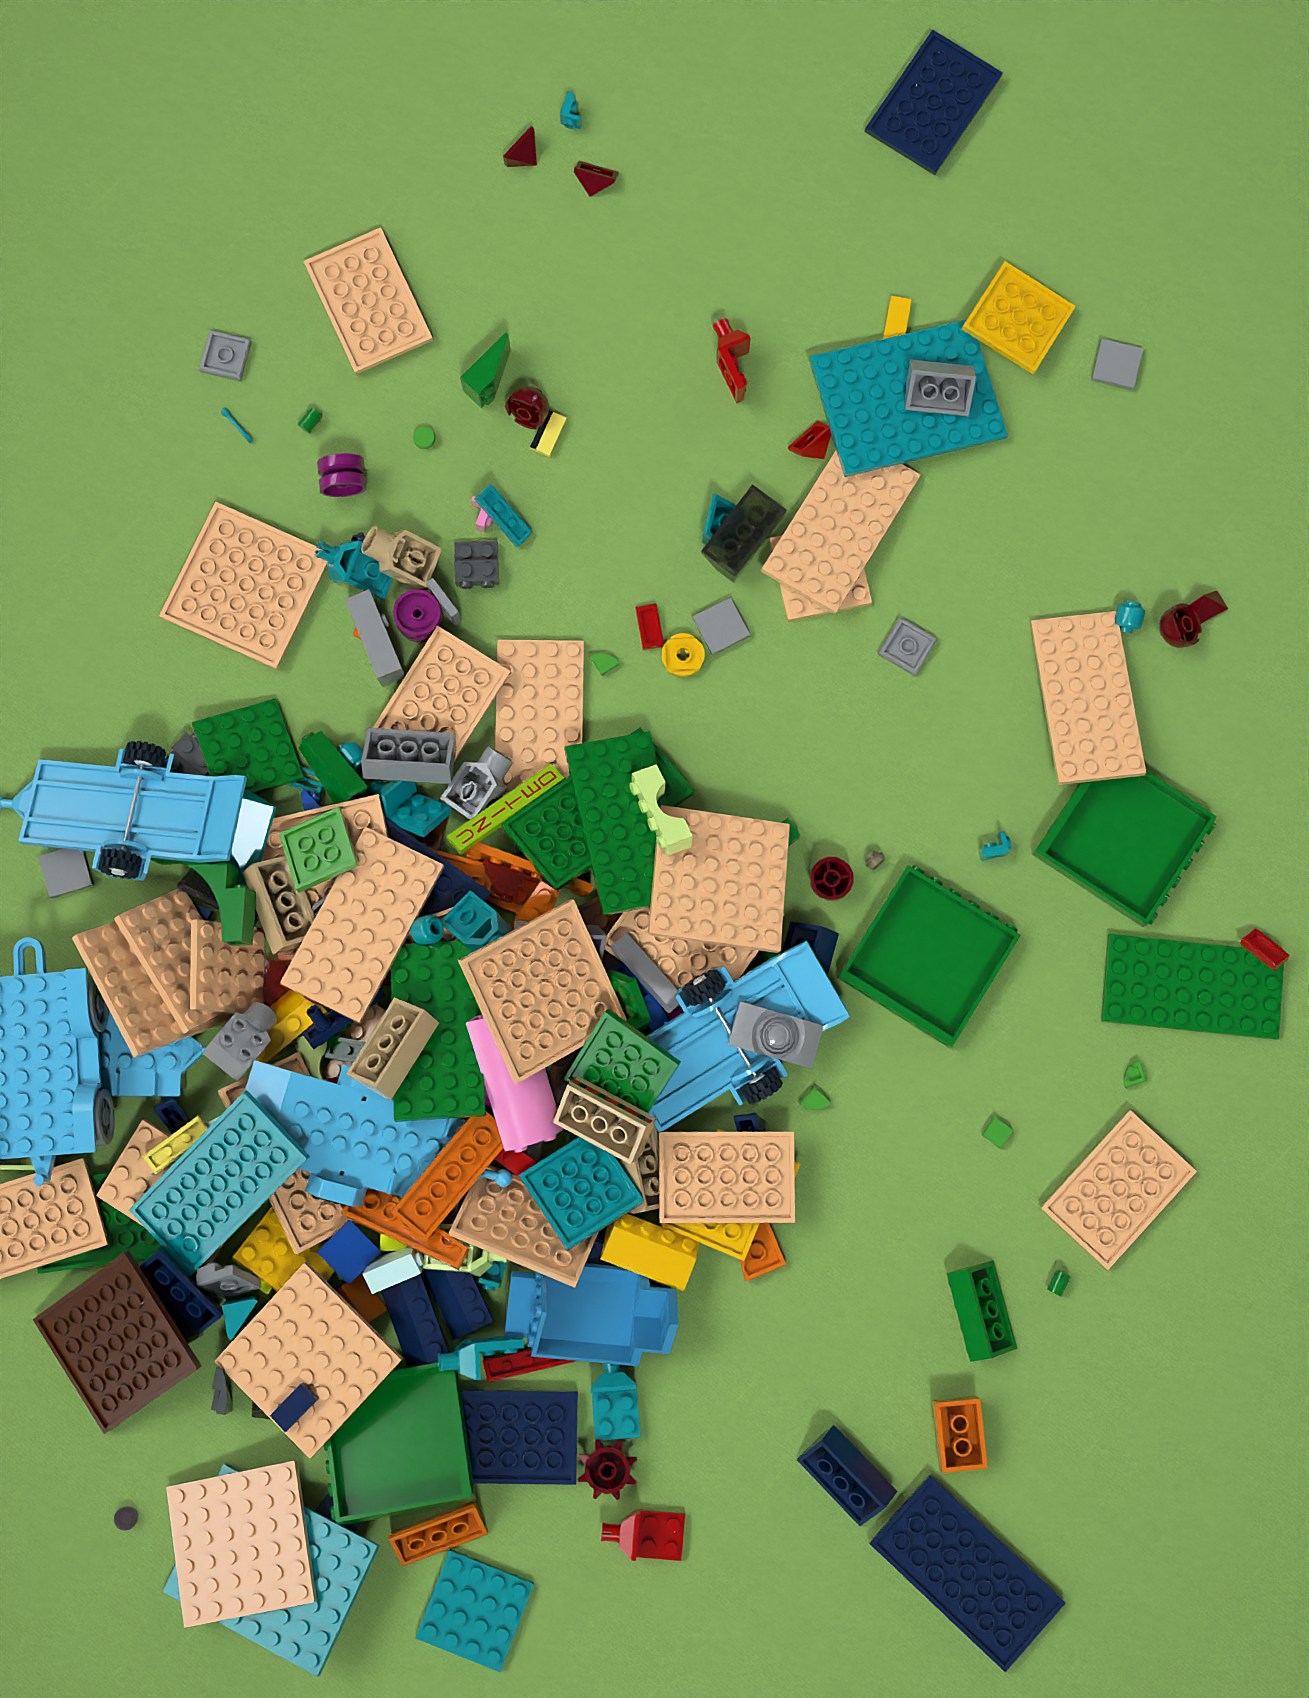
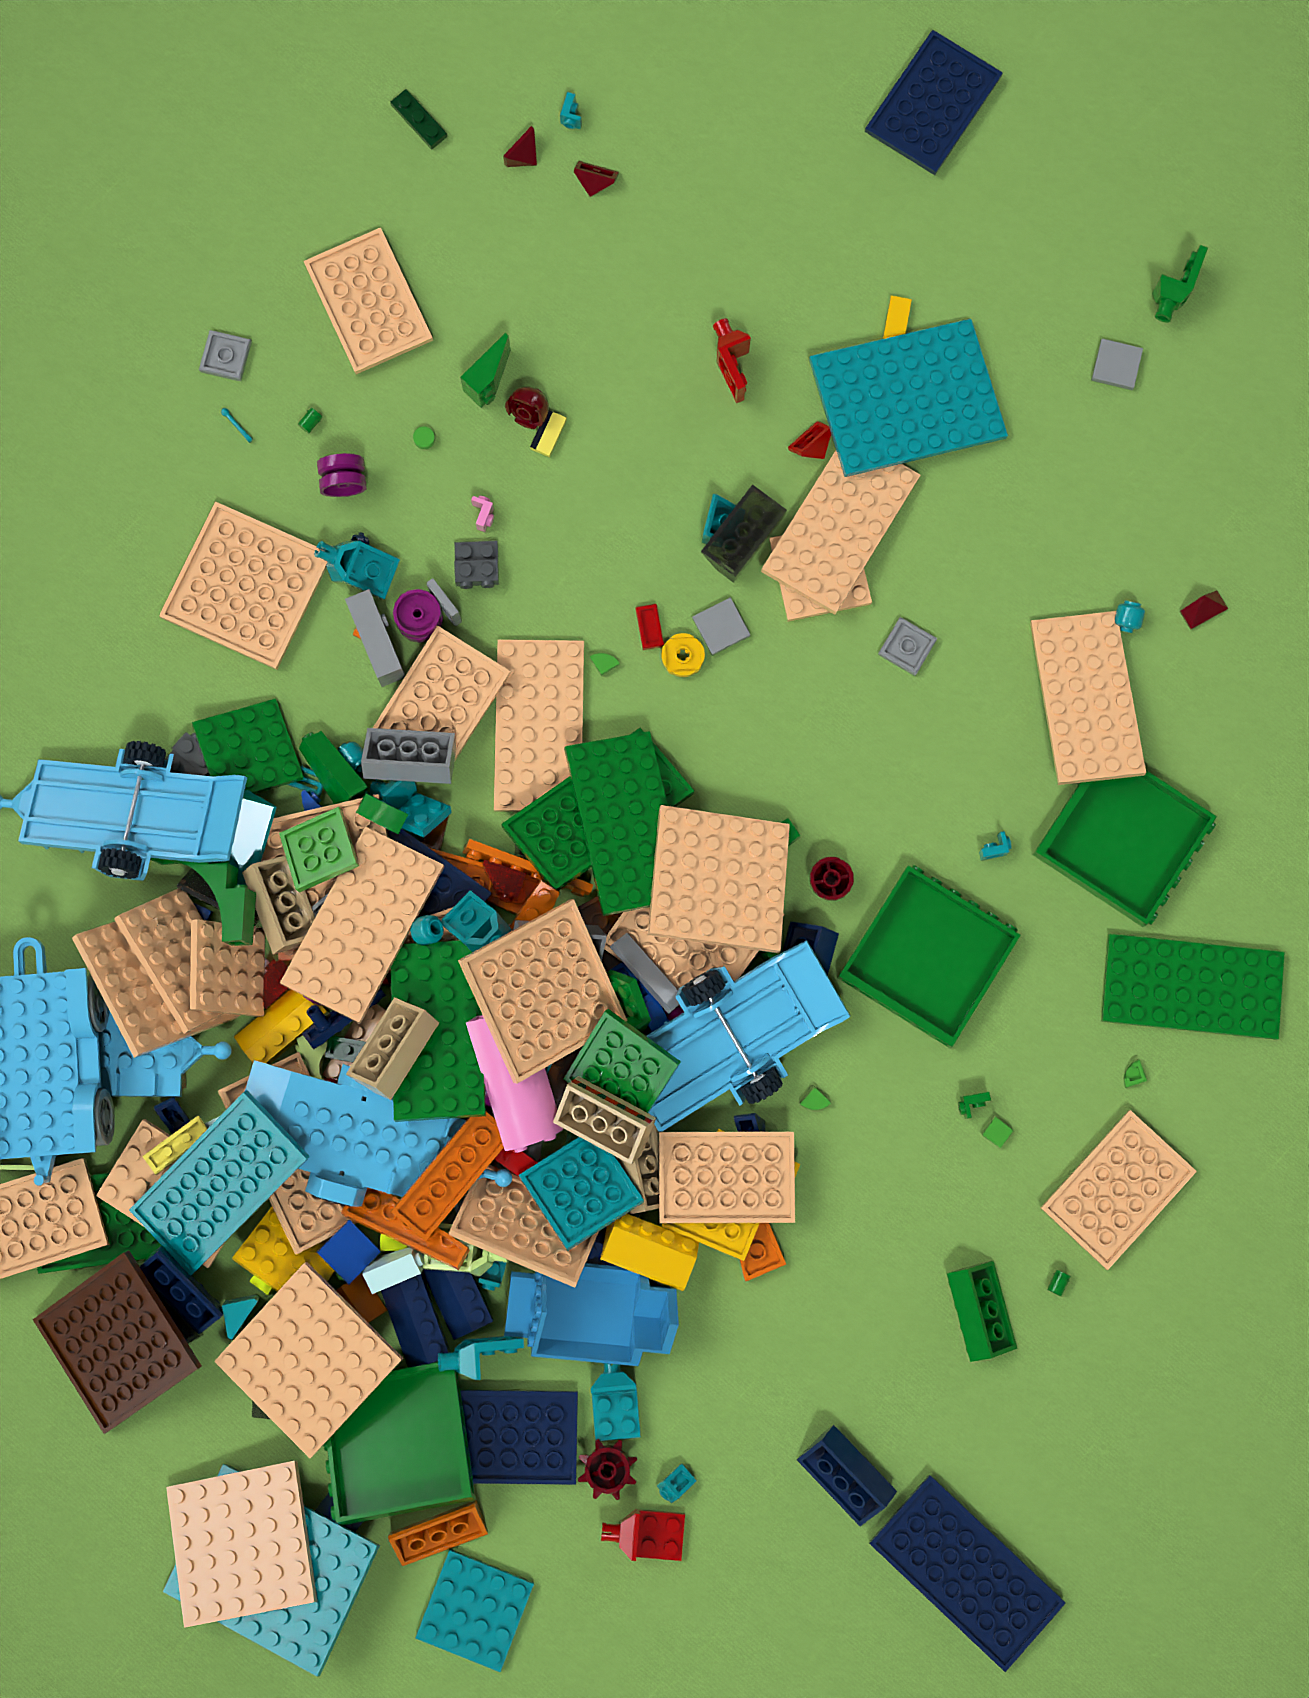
light grey tile [38,848,94,898] -> none
tile [114,1506,138,1531] -> none
light grey plate [196,1262,261,1299] -> none
light grey brick [202,1002,277,1082] -> none
dark grey slope [211,1367,233,1415] -> none
dark blue tile [270,1382,319,1432] -> none
tan brick [361,526,442,589] -> none
light grey brick [440,746,514,819] -> none
lime tile [447,764,565,854] -> none
teal tile [474,484,532,547] -> none
red tile [483,1348,575,1382] -> none
yellowish green arch [629,764,693,856] -> none
light grey slope [727,1001,824,1069] -> none
dark tan plate [865,850,885,870] -> none
light grey slope [905,360,976,416] -> none
orange brick [932,1397,988,1473] -> none
yellow plate [961,261,1076,375] -> none
dark red cylinder [1159,603,1202,648] -> none
red tile [1240,928,1290,971] -> none
none -> green slope [356,793,408,834]
none -> dark green plate [390,89,447,150]
none -> teal bracket [657,1464,697,1503]
none -> green bracket [958,1092,991,1119]
none -> green plate [1152,245,1208,323]

